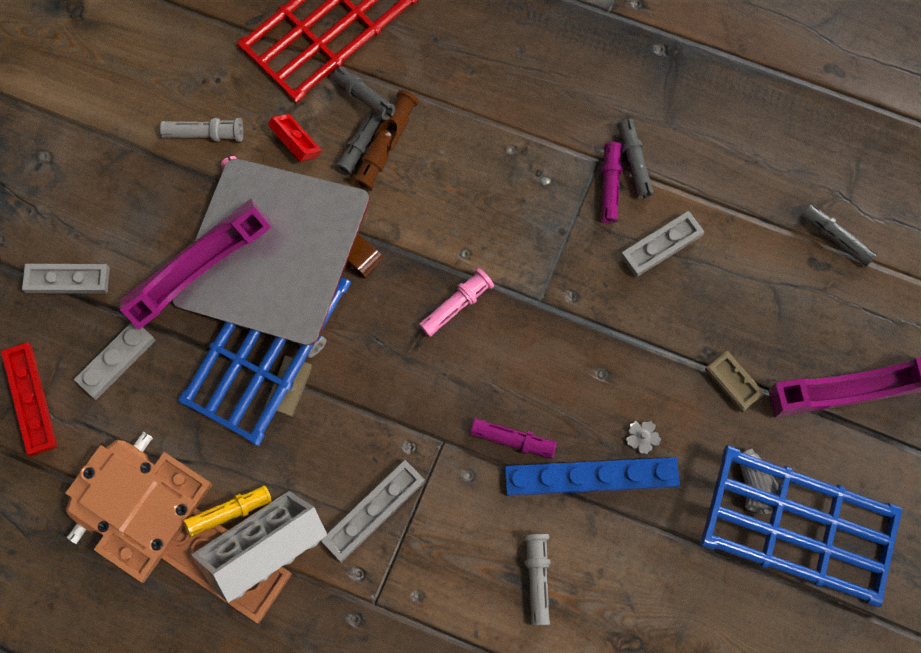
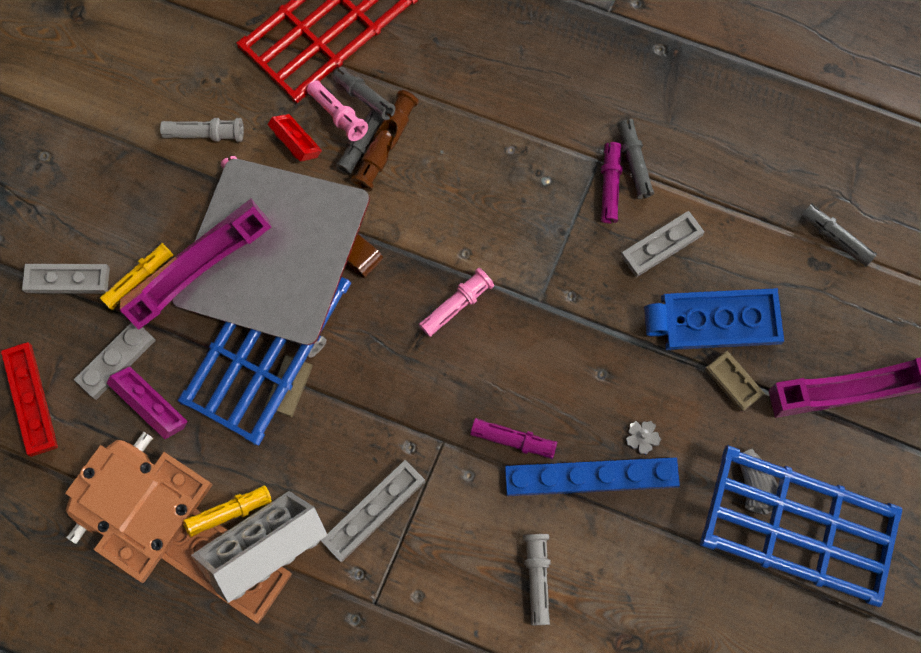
none -> yellow pin [100,243,174,310]
none -> magenta plate [107,367,188,439]
none -> bright pink pin [307,80,368,141]
none -> blue hinge [644,288,784,350]

